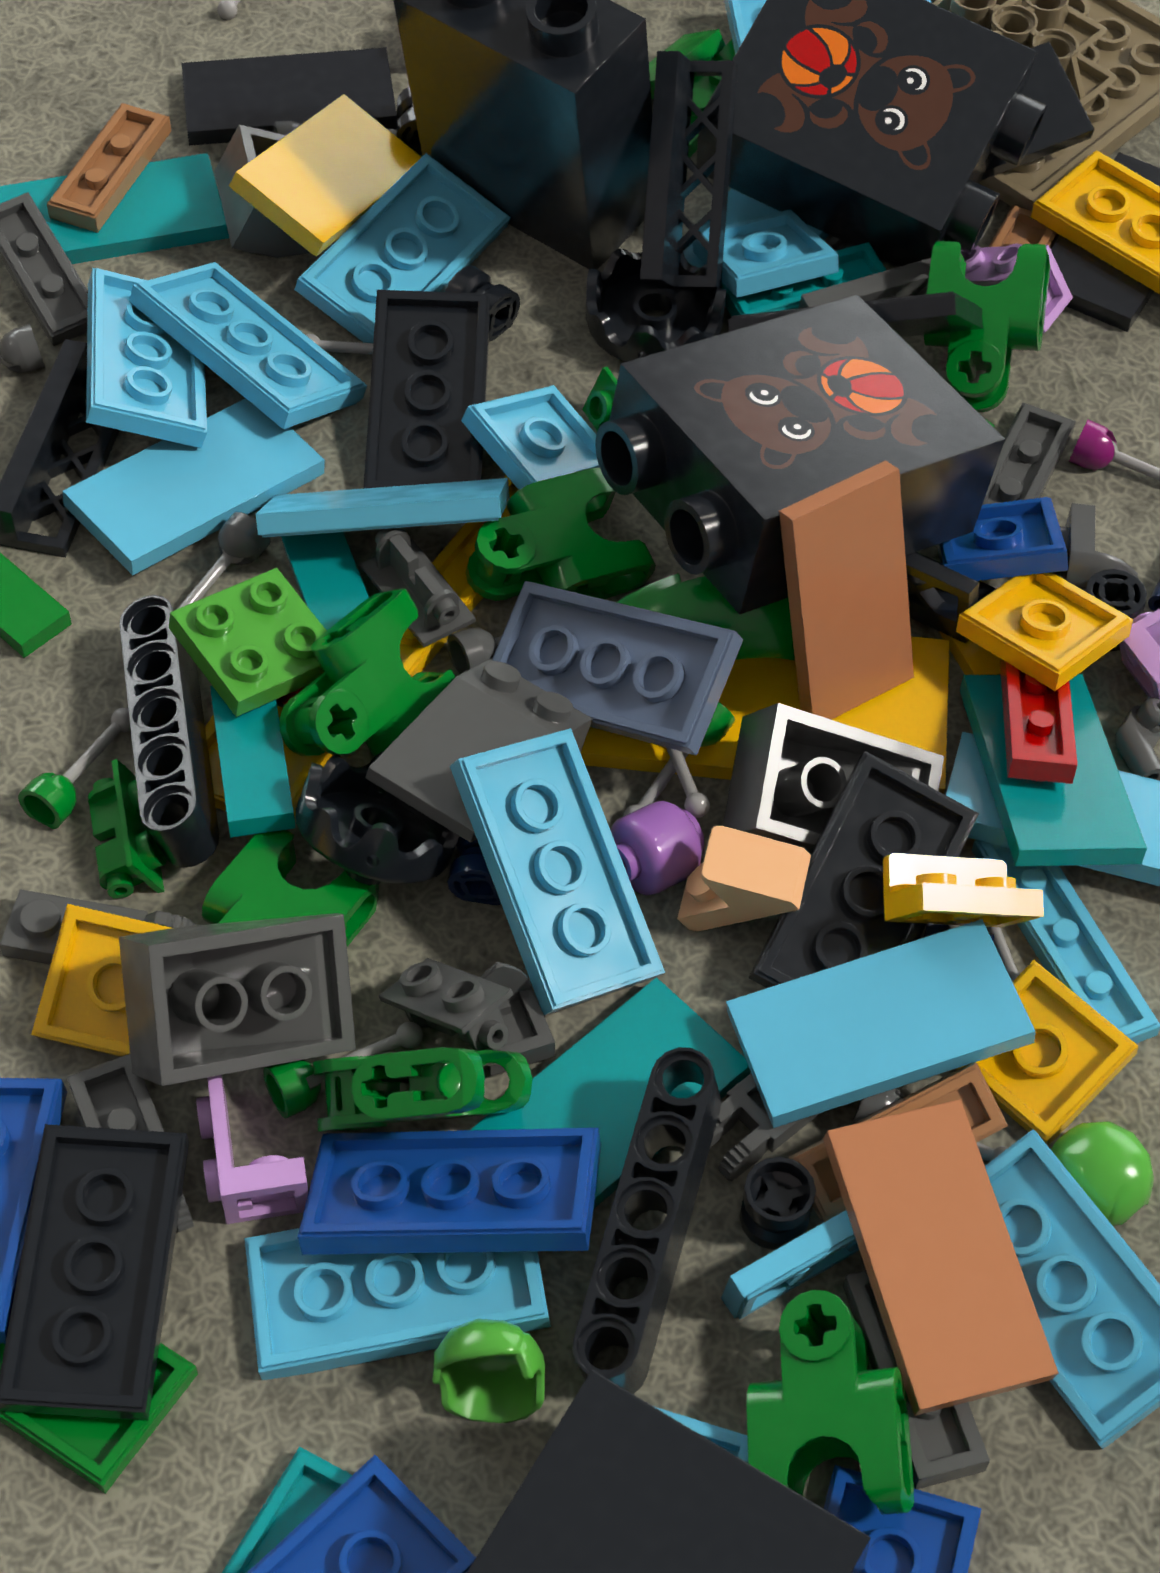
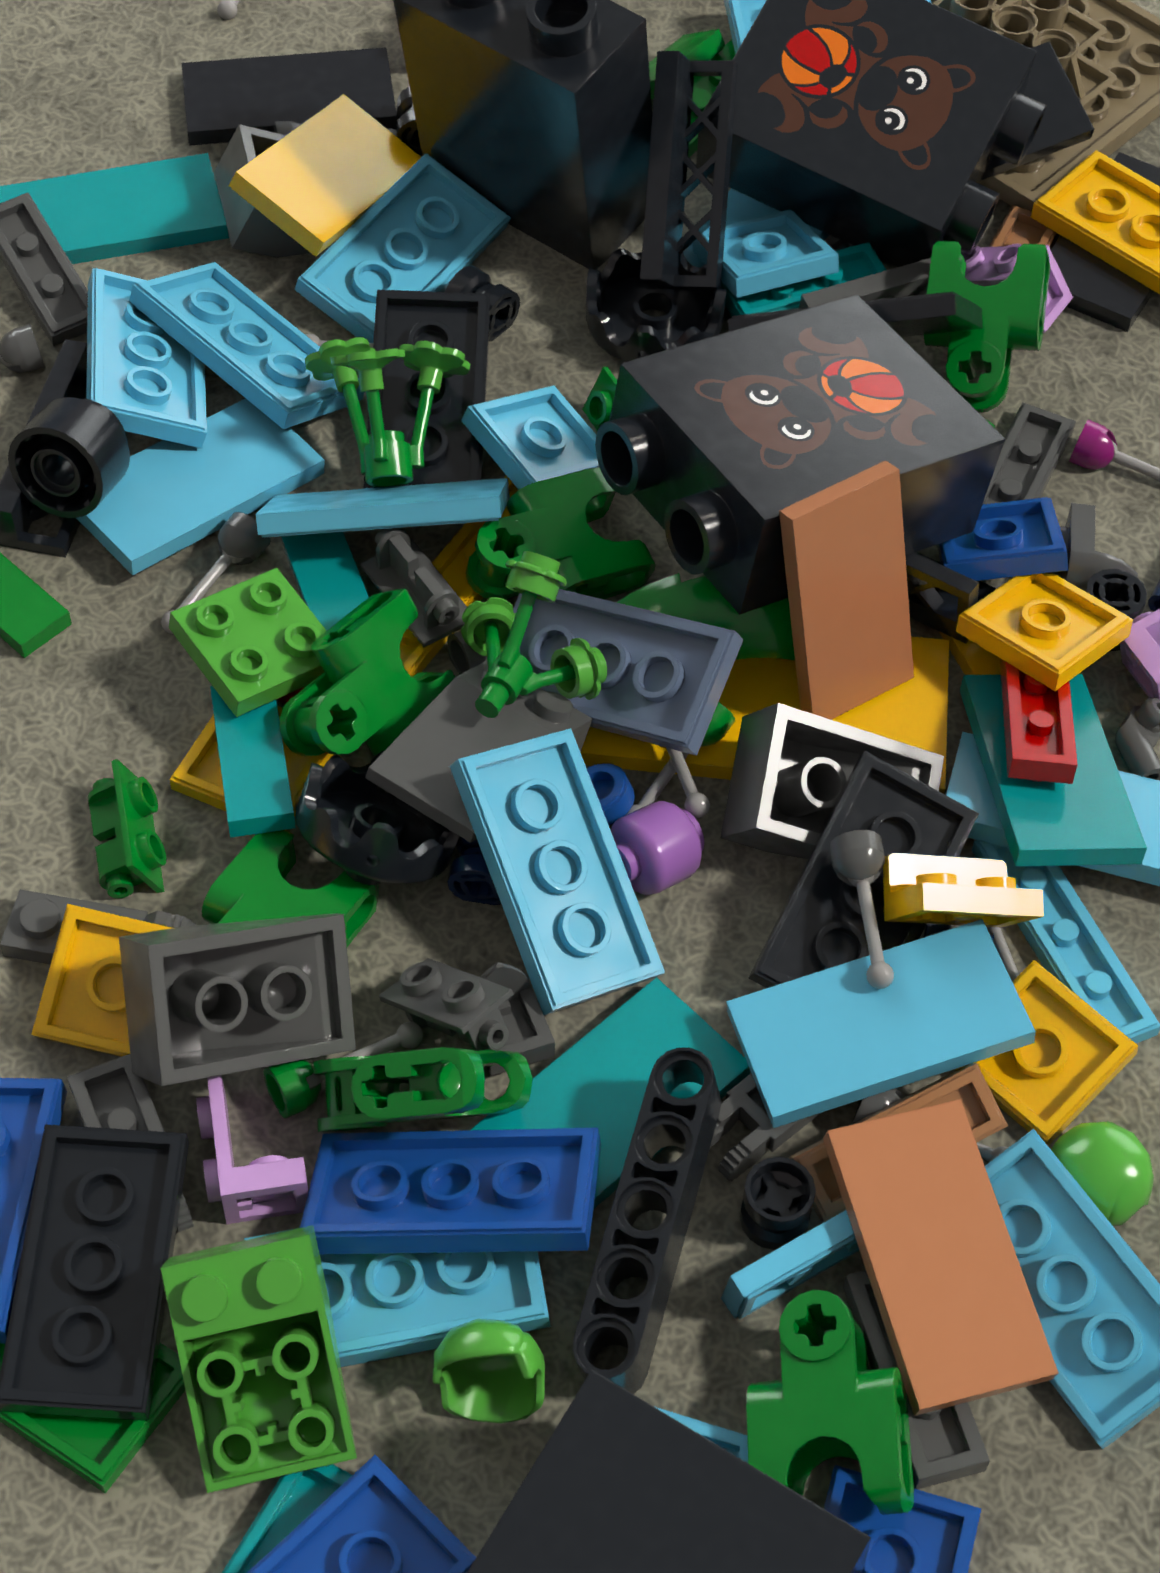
green hinge [18,707,131,829] -> none
medium nougat tile [47,103,171,233] -> none
black beam [120,595,219,868] -> none
light nougat slope [677,826,811,932] -> none
none -> black piece [8,397,130,518]
none -> bright green slope [160,1225,357,1493]
none -> plant [305,337,471,487]
none -> plant [461,551,607,718]
none -> blue tile [587,763,635,825]
none -> hinge [829,830,894,989]

